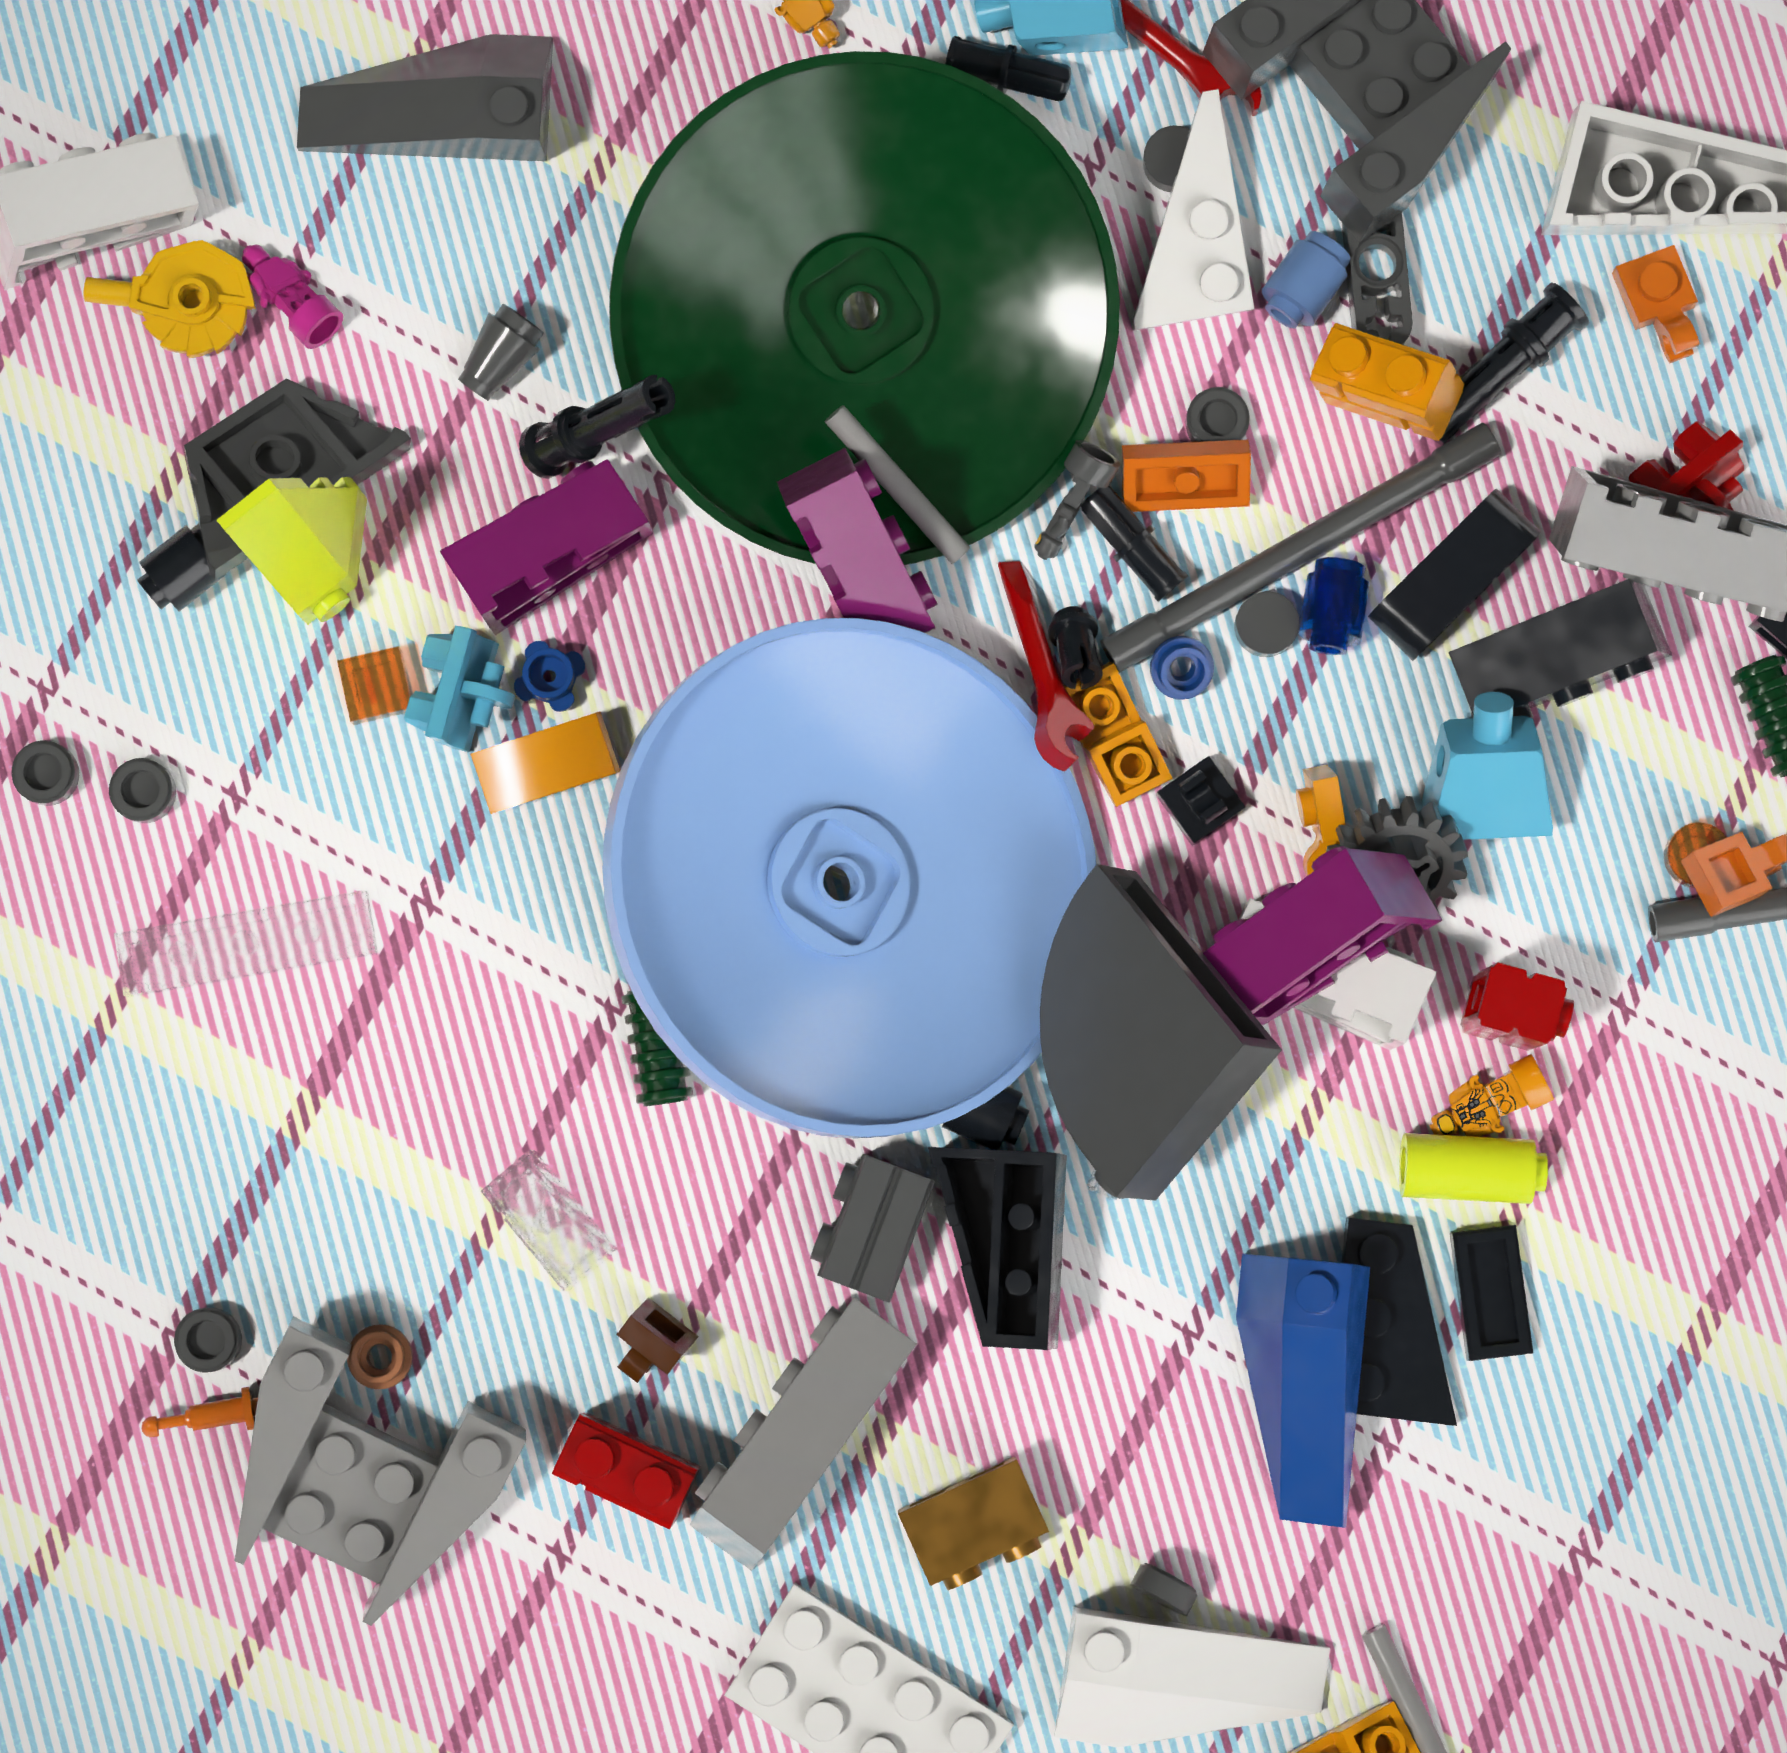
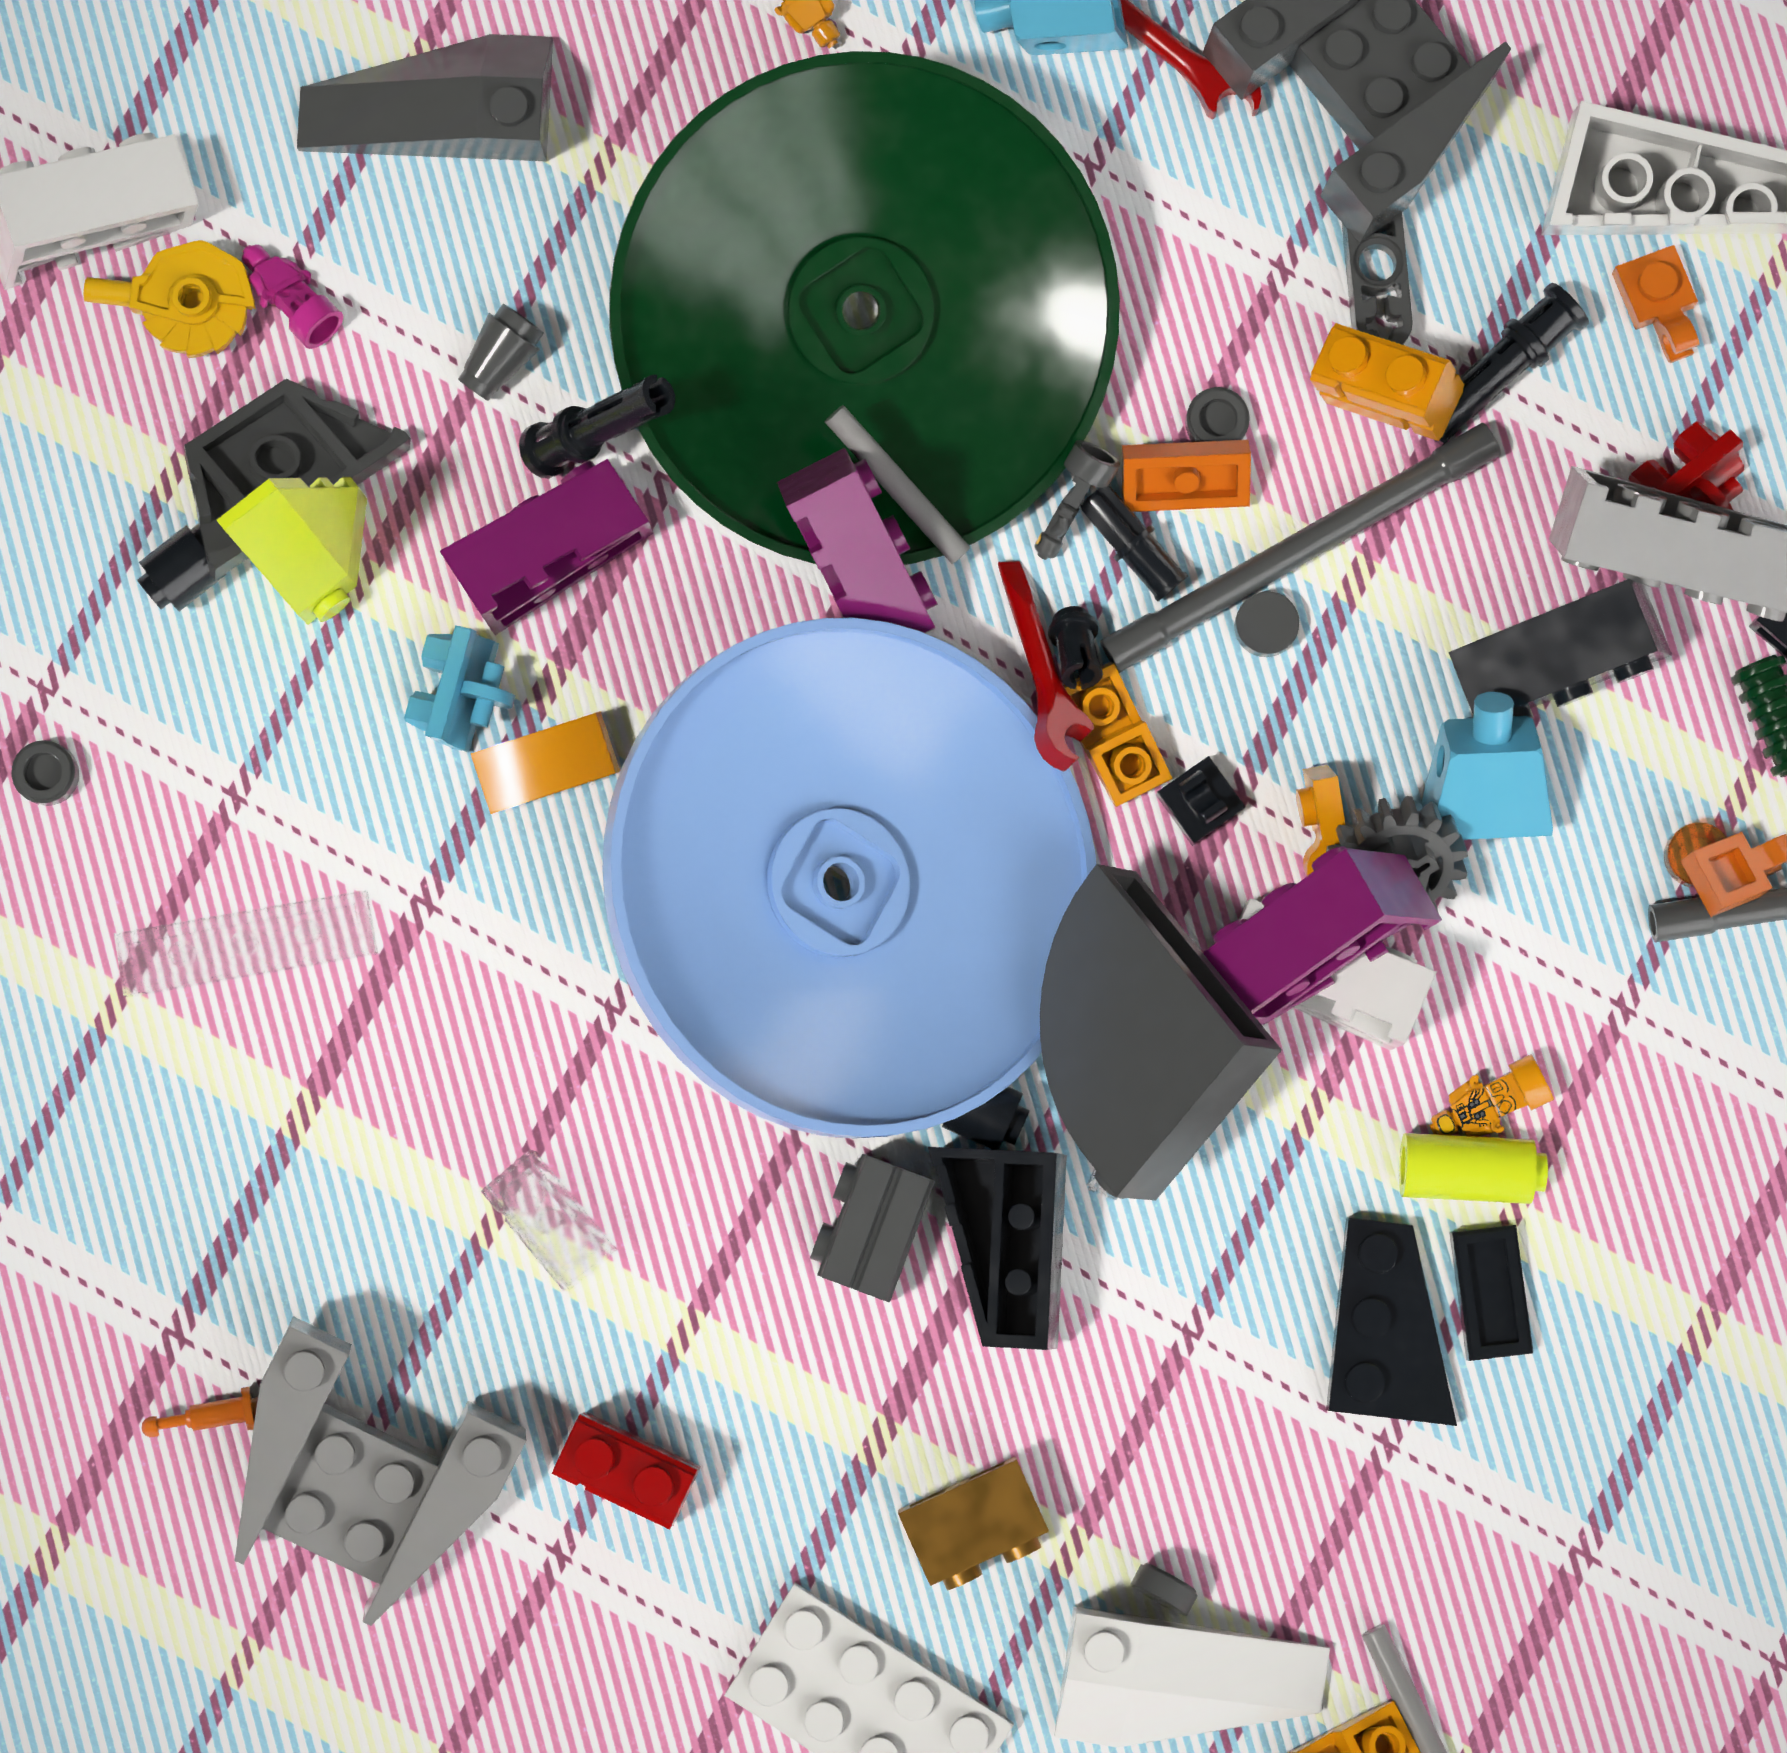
dark grey tile [109,758,176,823] -> none
dark grey tile [174,1308,242,1373] -> none
clear orange tile [337,646,412,725] -> none
nougat plate [347,1324,413,1389] -> none
blue plate [514,641,586,712] -> none
reddish brown tile [616,1297,699,1383] -> none
dark green piece [621,990,694,1107] -> none
light grey wedge [689,1298,917,1571] -> none
black axle [945,36,1071,101] -> none
white wing [1132,89,1254,331] -> none
dark grey tile [1143,125,1190,192] -> none
blue plate [1150,636,1214,700] -> none
blue wedge [1236,1254,1370,1528] -> none
medium blue brick [1262,231,1351,329] -> none
clear blue brick [1298,557,1370,655] -> none
black beam [1368,488,1542,661] -> none
red brick [1460,962,1574,1051] -> none

